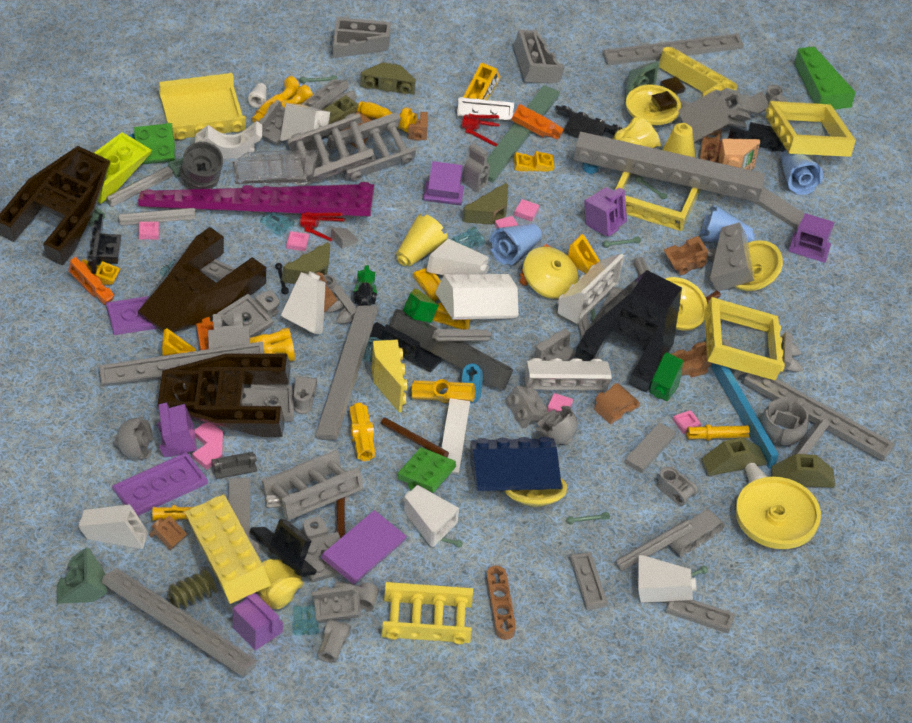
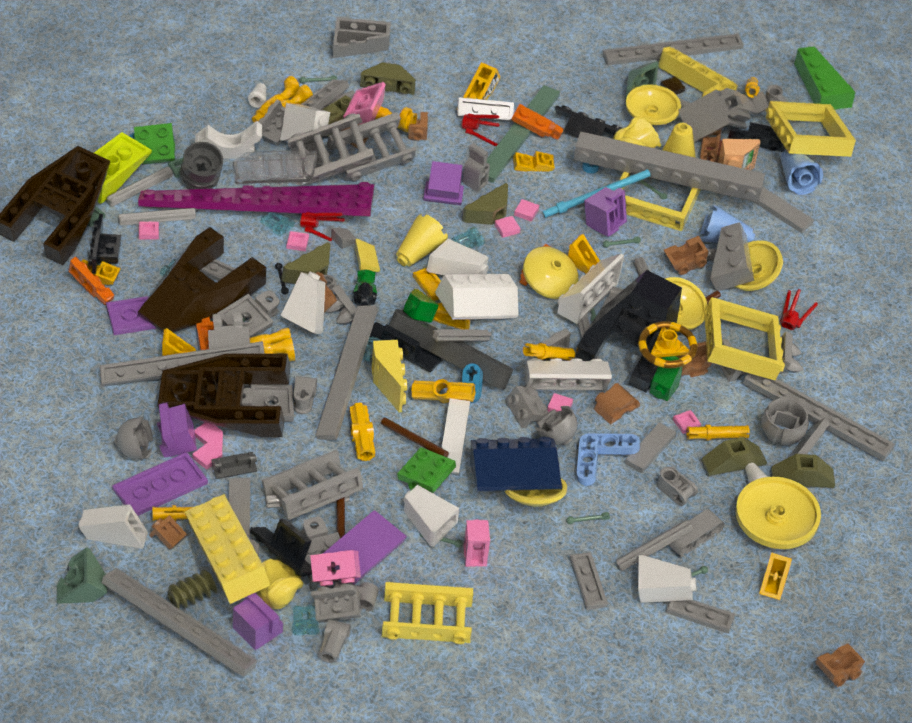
light yellow panel [159,73,246,140] -> none
medium nougat beam [486,566,516,640] -> none
light blue cone [489,224,542,265] -> none
light grey wedge [514,29,565,83] -> none
dark brown tile [651,91,677,112] -> none
dark azure tile [704,338,779,469] -> none
medium lavender plate [789,213,834,263] -> none
none -> bright pink brick [310,550,361,586]
none -> bright pink slope [343,82,386,124]
none -> light yellow slope [355,239,380,272]
none -> bright pink brick [464,519,490,567]
none -> yellow pin [523,343,575,361]
none -> medium azure bar [542,169,651,218]
none -> light blue beam [577,433,640,486]
none -> yellow piece [638,321,698,368]
none -> yellow pin [745,77,760,98]
none -> yellow slope [759,552,792,600]
none -> red plant [780,289,818,330]
none -> medium nougat cylinder [816,643,866,687]

